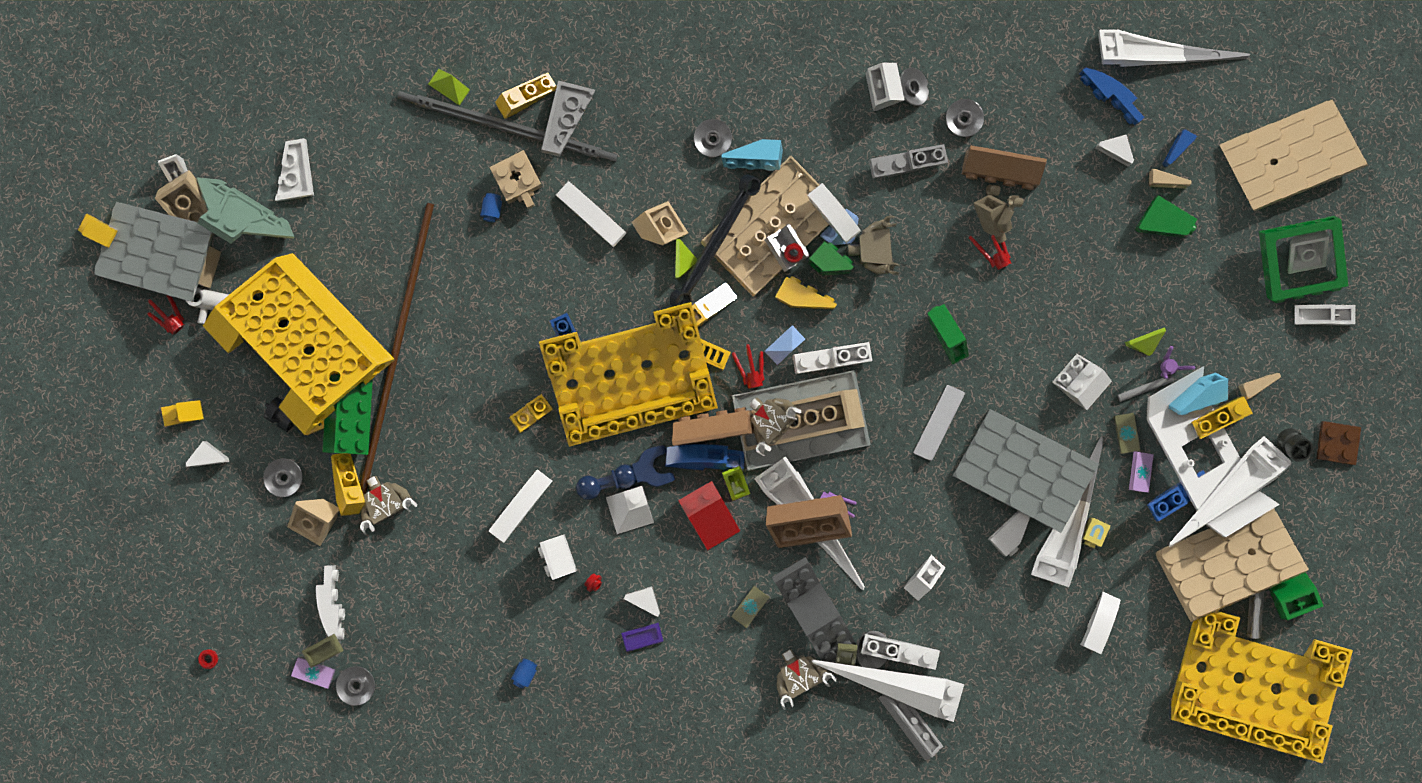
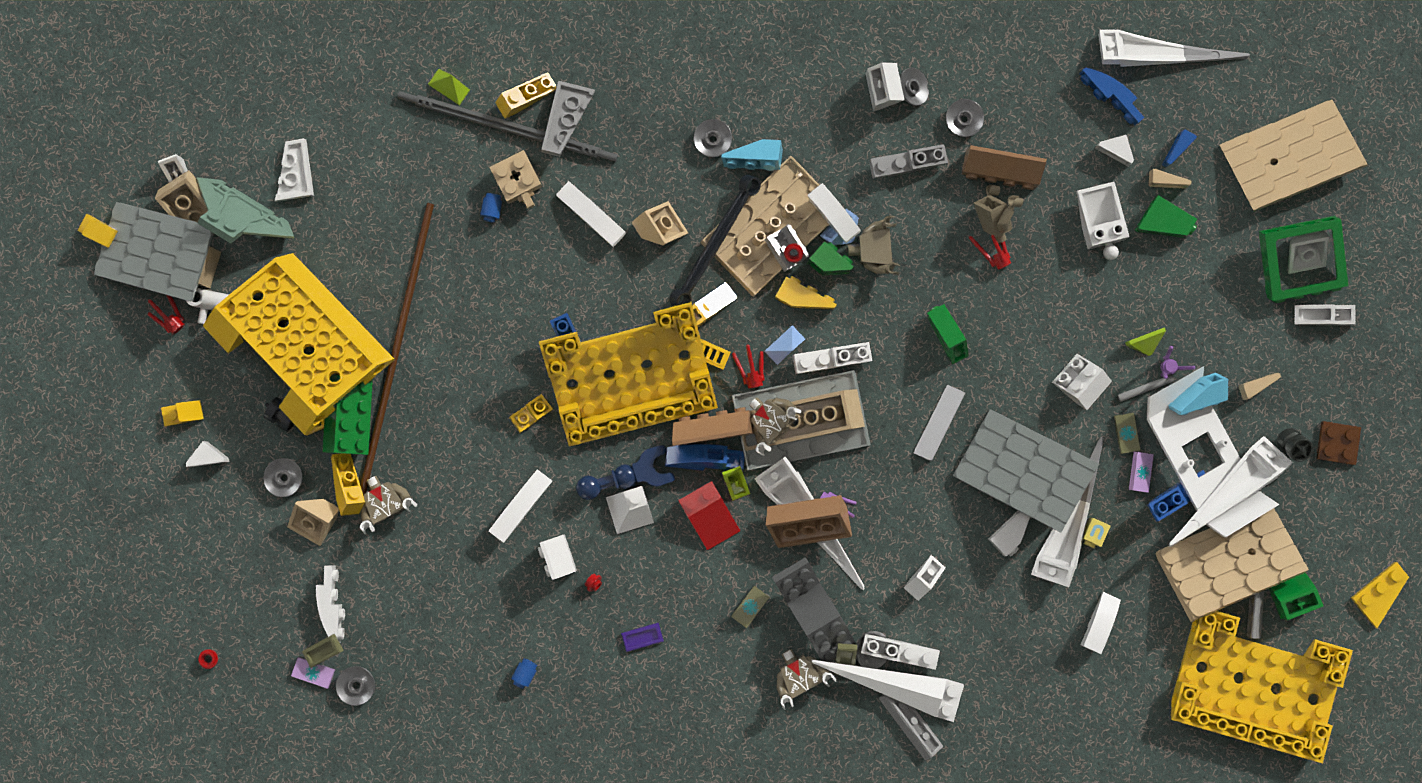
white slope [624,586,660,617] -> none
lime slope [675,239,697,279] -> none
yellow slope [1191,396,1253,439] -> none
none -> white slope [1077,182,1129,260]
none -> yellow wing [1351,562,1409,628]

